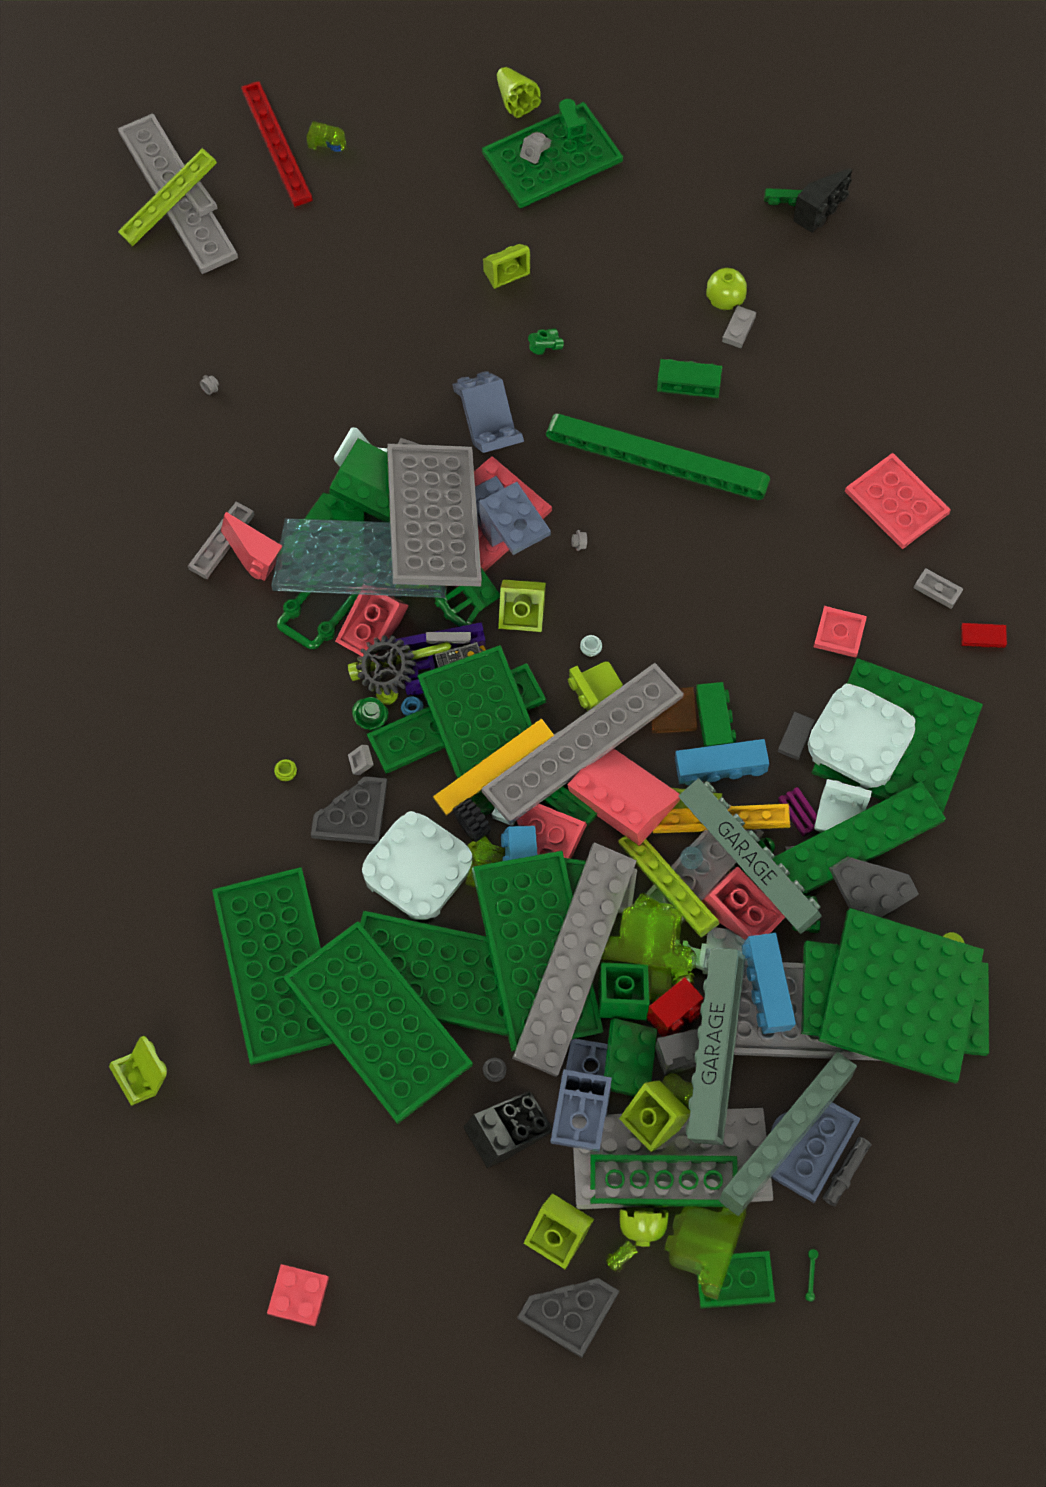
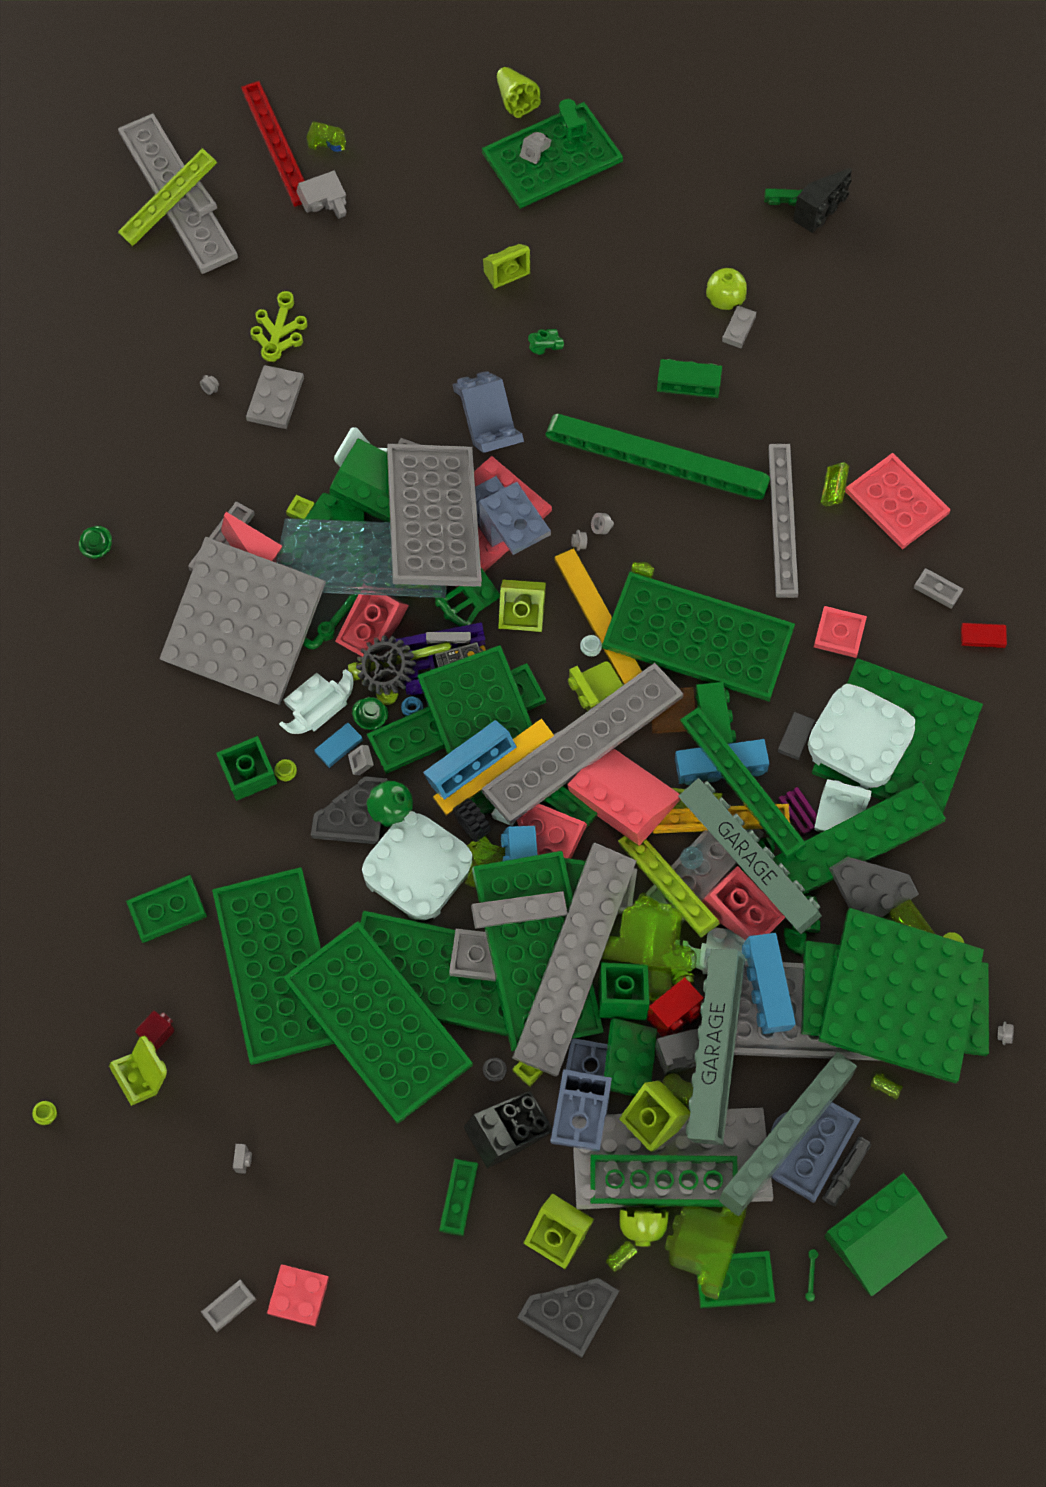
none -> lime plate [32,1101,57,1125]
none -> green hair [79,526,112,559]
none -> green tile [126,875,207,943]
none -> dark red brick [135,1010,175,1052]
none -> light grey plate [160,537,326,705]
none -> light grey tile [201,1279,256,1332]
none -> green brick [216,736,278,801]
none -> light grey plate [233,1144,252,1174]
none -> light grey plate [246,365,304,429]
none -> lime plant [250,291,308,362]
none -> light aqua plate [279,669,353,734]
none -> lime plate [286,495,315,522]
none -> light grey hinge [297,170,347,219]
none -> dark azure tile [314,723,363,768]
none -> green cylinder [367,781,413,827]
none -> dark azure brick [423,720,516,800]
none -> green tile [439,1158,478,1236]
none -> light grey plate [449,929,496,981]
none -> light grey plate [471,891,567,929]
none -> lime tile [512,1062,543,1086]
none -> yellow tile [555,548,642,685]
none -> light grey tile [591,513,614,535]
none -> green plate [602,572,795,701]
none -> clear neon green plate [631,562,655,578]
none -> green plate [680,707,806,859]
none -> light grey plate [768,444,798,598]
none -> green tile [783,928,807,957]
none -> clear neon green plate [821,462,849,507]
none -> green slope [824,1173,947,1297]
none -> clear neon green pin [870,1073,903,1100]
none -> clear neon green plate [890,899,935,934]
none -> light grey plate [998,1022,1014,1045]

